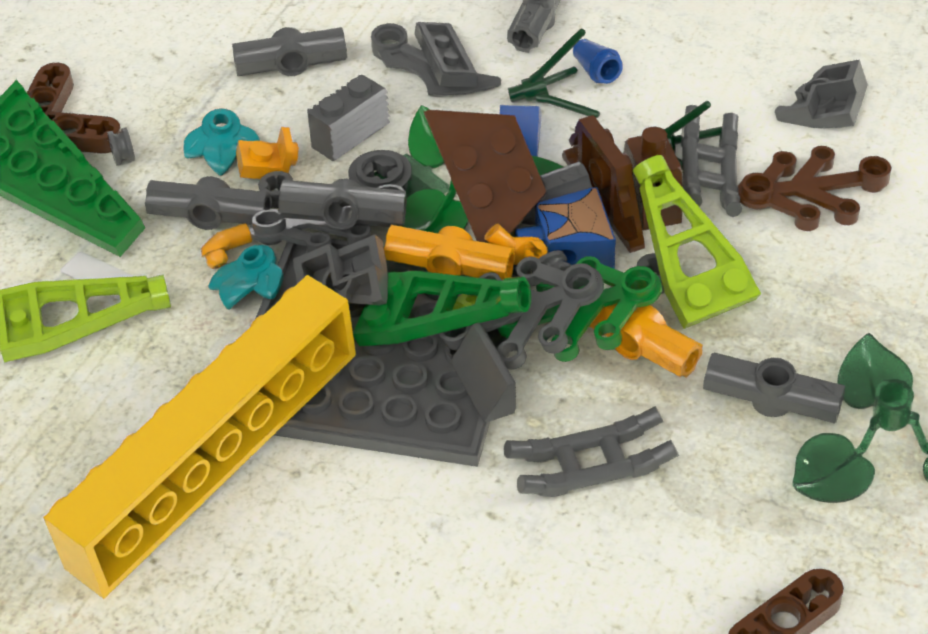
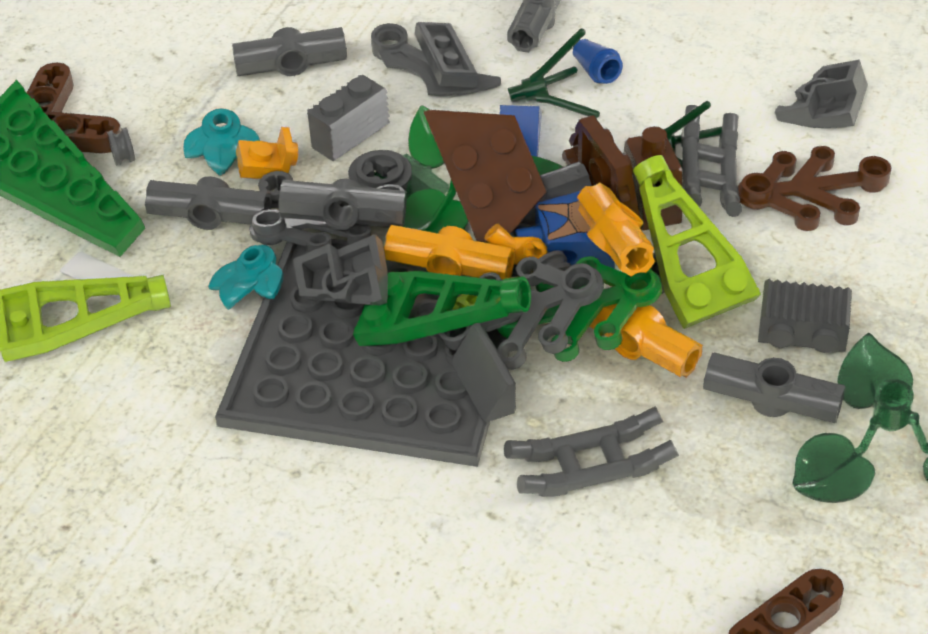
yellow brick [43,275,356,599] -> none
light orange arm [201,223,252,269] -> none
none -> light orange piece [577,182,655,276]
none -> dark grey brick [758,278,852,353]

